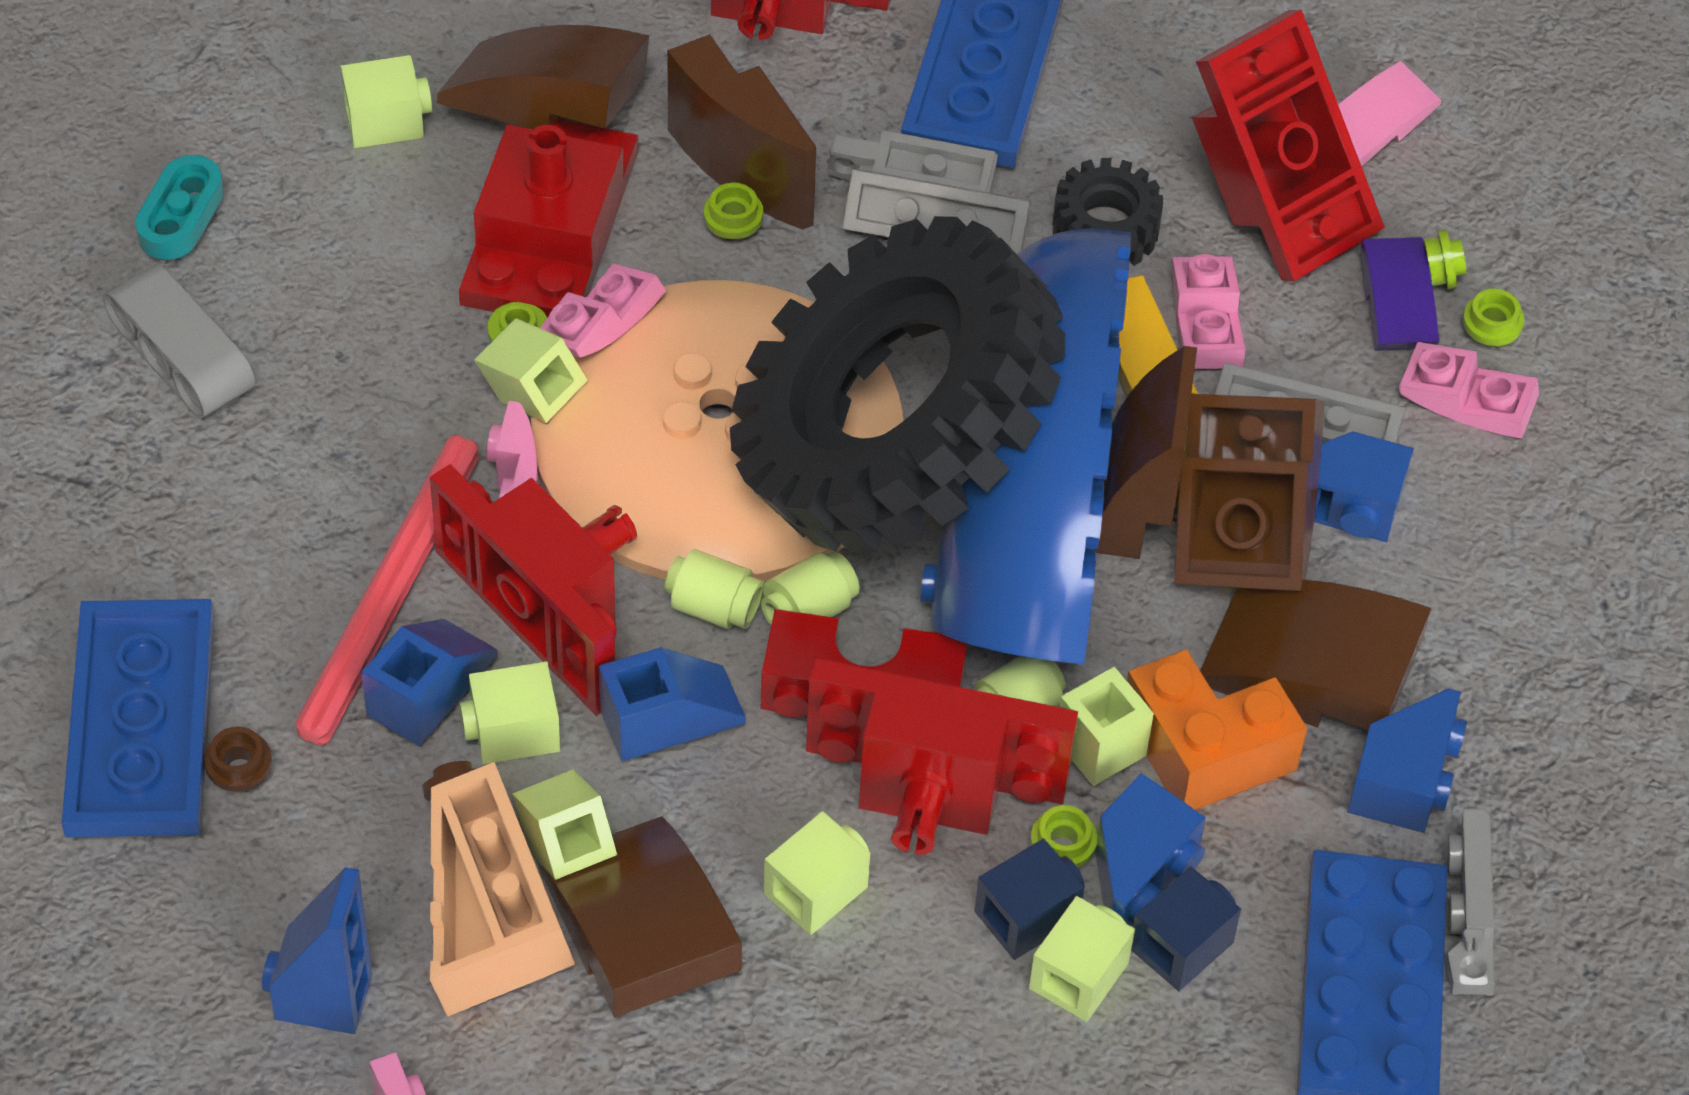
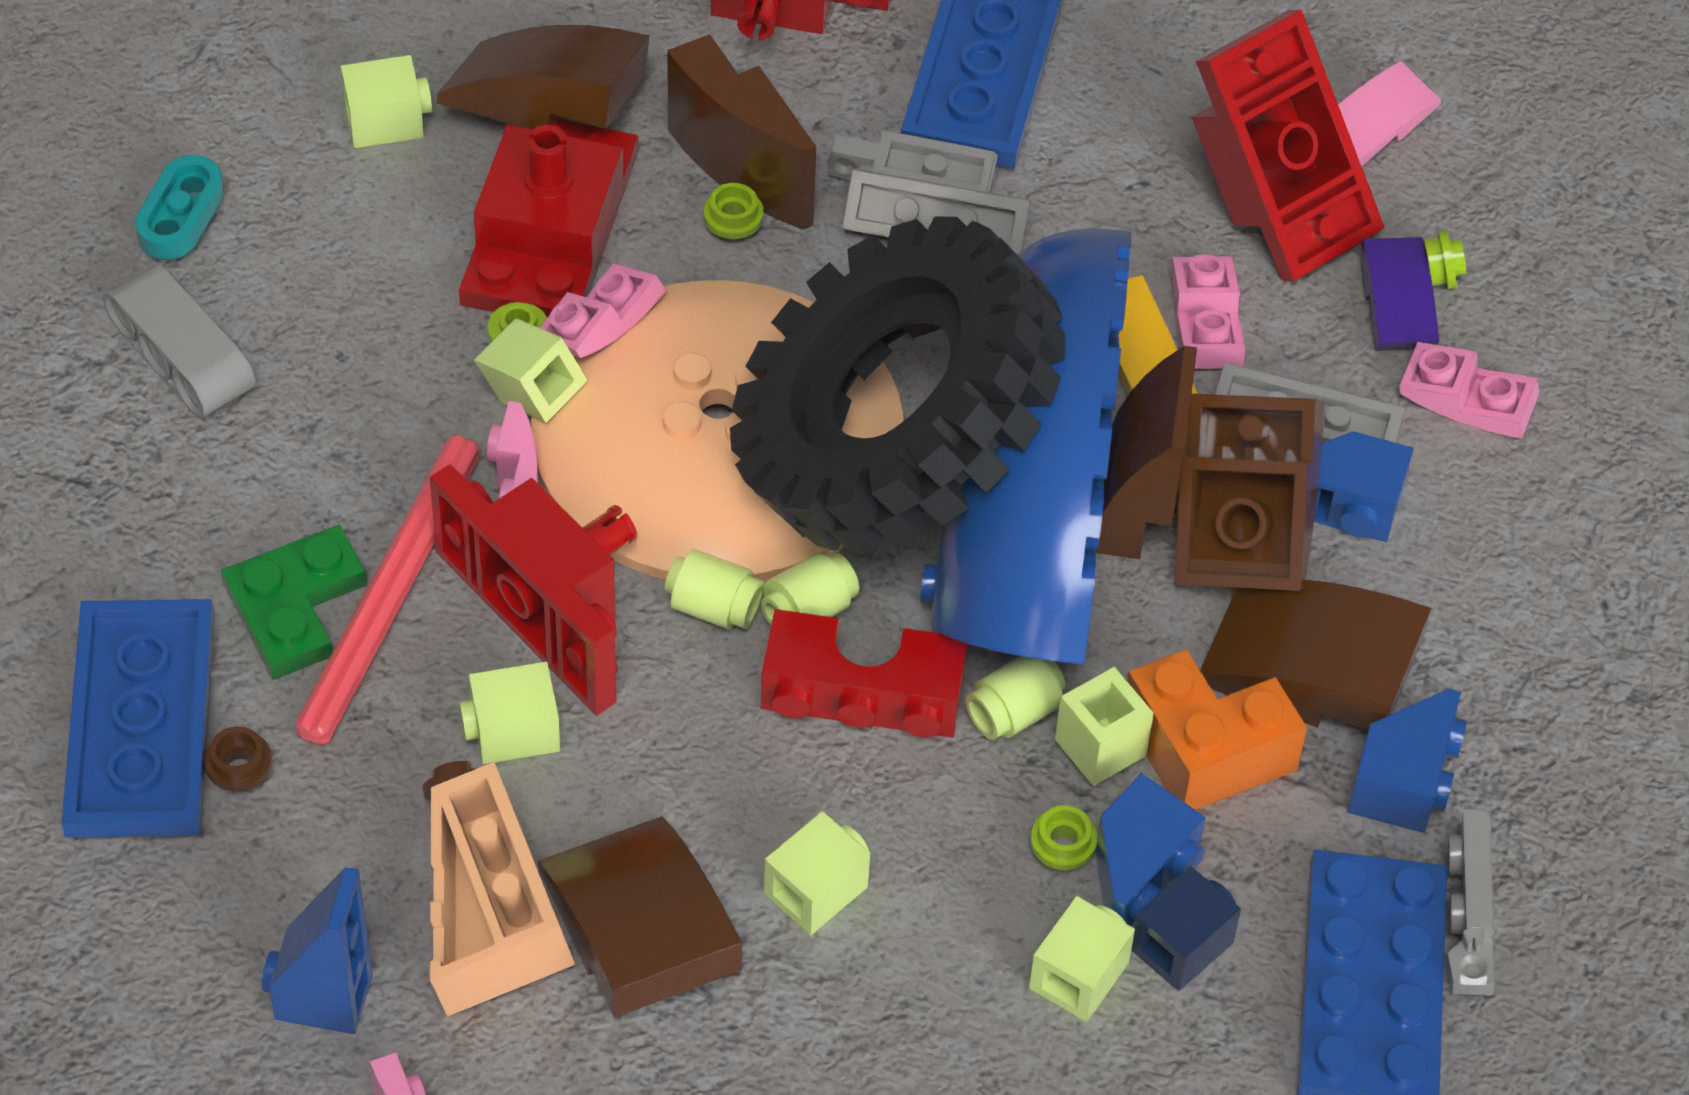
blue slope [362,619,497,747] -> none
yellowish green brick [512,769,617,880] -> none
blue slope [599,647,746,762] -> none
red brick [806,657,1079,855] -> none
dark blue brick [974,838,1085,960] -> none
black tyre [1052,158,1163,266] -> none
lime plate [1462,288,1524,346] -> none
none -> green plate [221,524,367,680]

